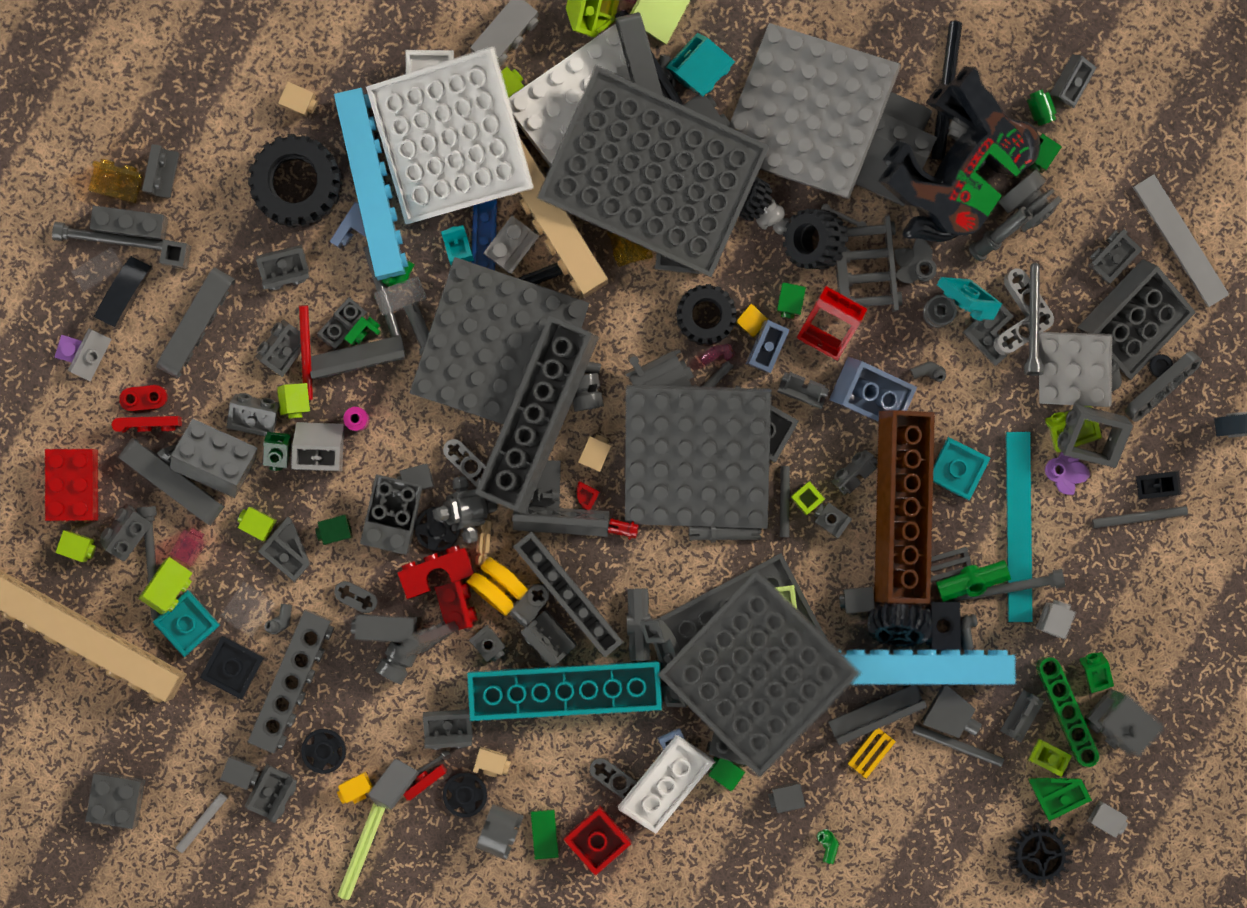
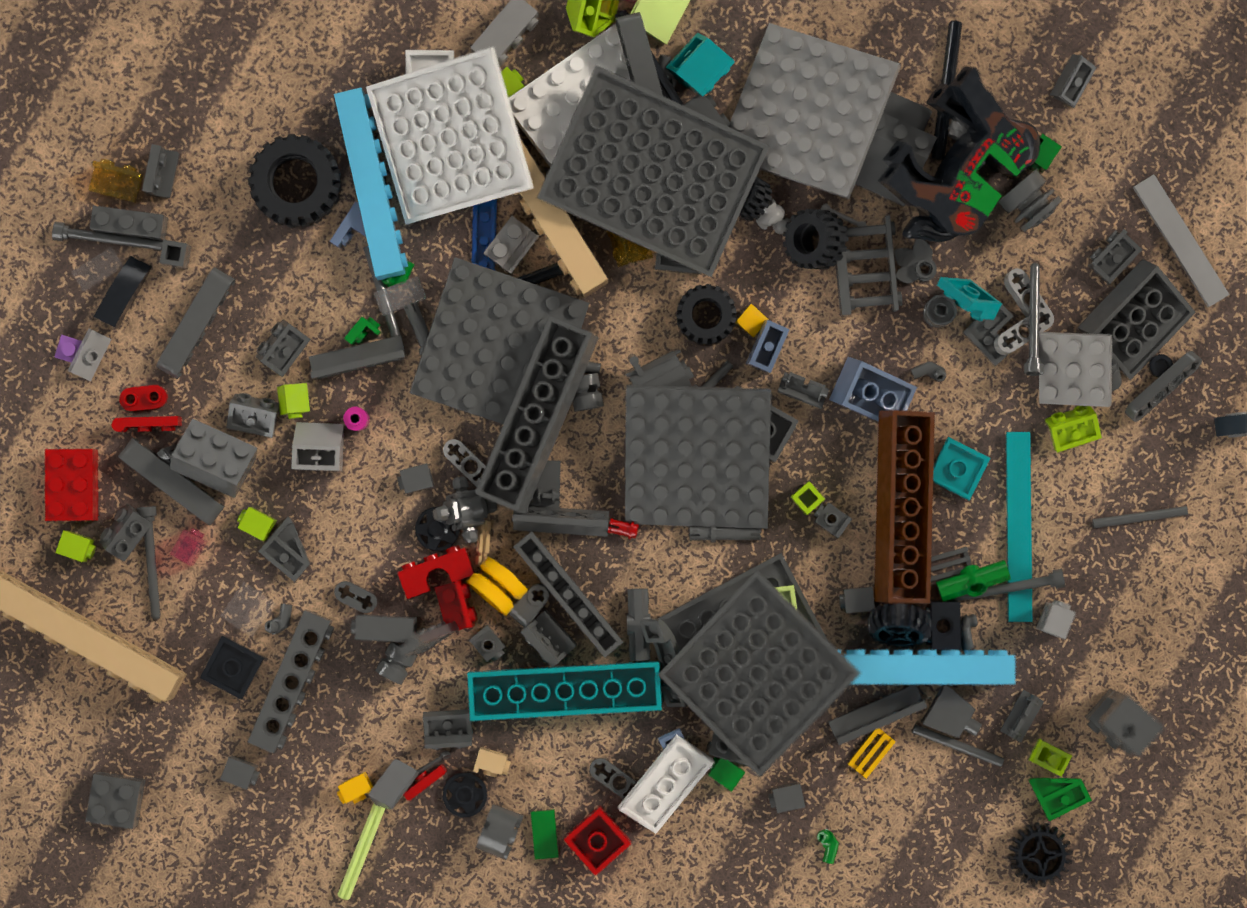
lime brick [138,557,192,615] -> none
teal plate [152,590,220,657] -> none
light grey bar [175,792,228,853] -> none
dark grey bracket [244,764,297,823] -> none
dark grey bracket [256,245,310,290] -> none
dark green brick [263,432,291,471] -> none
tan brick [278,82,318,118] -> none
red bar [299,305,313,400] -> none
black wheel [301,729,346,774] -> none
dark green brick [315,515,353,545] -> none
dark grey slope [317,297,367,351] -> none
dark grey slope [360,474,423,555] -> none
teal bracket [441,225,474,265] -> none
red tile [576,481,600,510] -> none
tan brick [578,434,612,472] -> none
clear pink arm [699,344,736,366] -> none
green brick [776,283,806,320] -> none
dark grey bar [780,466,790,537] -> none
red window [796,286,867,361] -> none
dark grey hinge [831,449,878,496] -> none
dark grey pin [969,207,1032,262] -> none
green brick [1027,89,1056,126] -> none
green beam [1036,657,1099,767] -> none
medium lavender plate [1045,452,1090,495] -> none
dark grey window [1057,403,1133,468] -> none
green bracket [1079,652,1114,693] -> none
light grey brick [1087,800,1128,838] -> none
black slope [1136,471,1182,500] -> none

